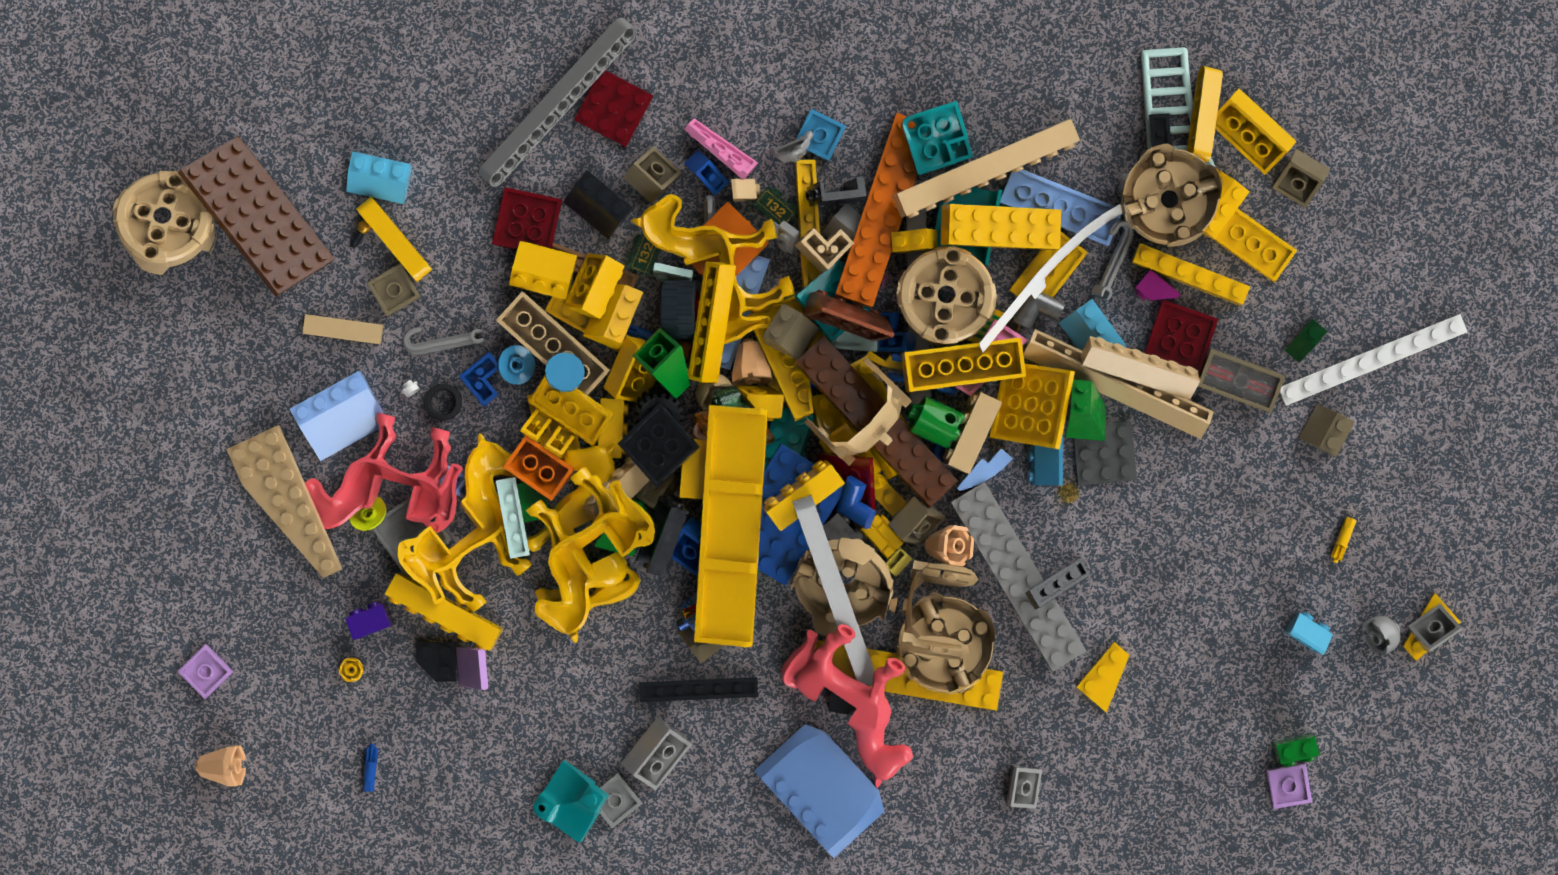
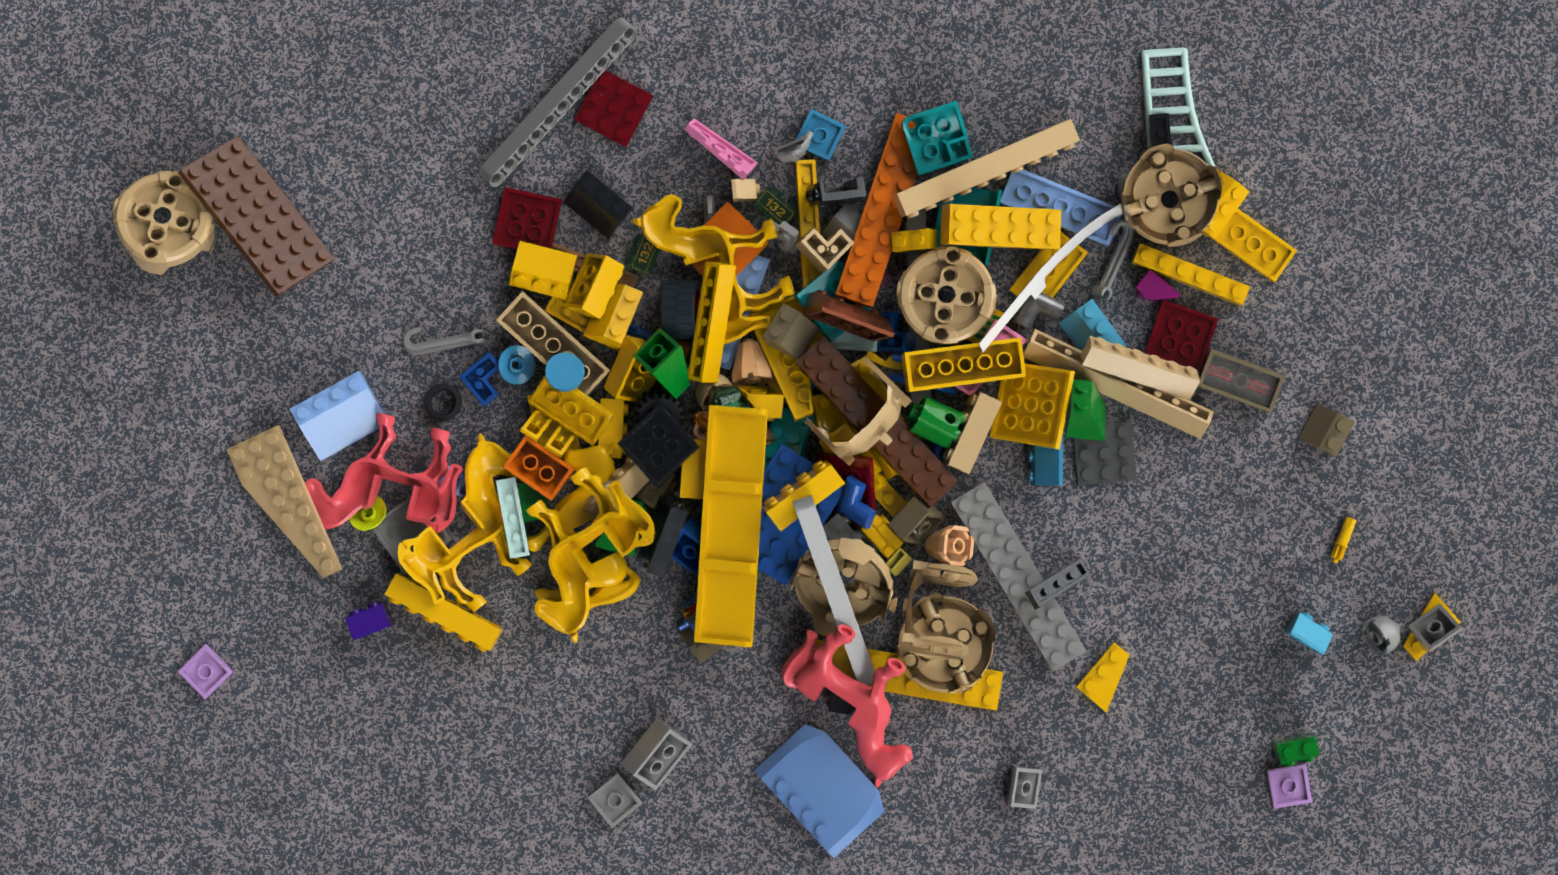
light nougat cone [195,745,246,786] -> none
tan tile [302,314,384,345] -> none
yellow plate [338,658,364,682] -> none
medium azure slope [346,151,413,204] -> none
piece [350,220,371,249] -> none
yellow beam [356,197,432,282] -> none
blue piece [362,743,378,792] -> none
dark tan plate [367,263,421,317] -> none
white plate [401,380,420,398] -> none
black plate [416,642,456,682] -> none
lavender tile [456,646,488,690] -> none
teal slope [533,760,609,843] -> none
dark tan slope [623,146,682,204] -> none
black plate [639,677,758,702] -> none
light aqua plate [653,262,693,282] -> none
blue slope [684,150,729,196] -> none
light blue slope [956,449,1013,491] -> none
clear yellow tile [1059,483,1079,503] -> none
yellow beam [1187,66,1223,163] -> none
yellow slope [1215,89,1297,175] -> none
dark tan slope [1272,149,1330,208] -> none
white plate [1279,314,1467,406] -> none
dark green slope [1284,319,1327,363] -> none

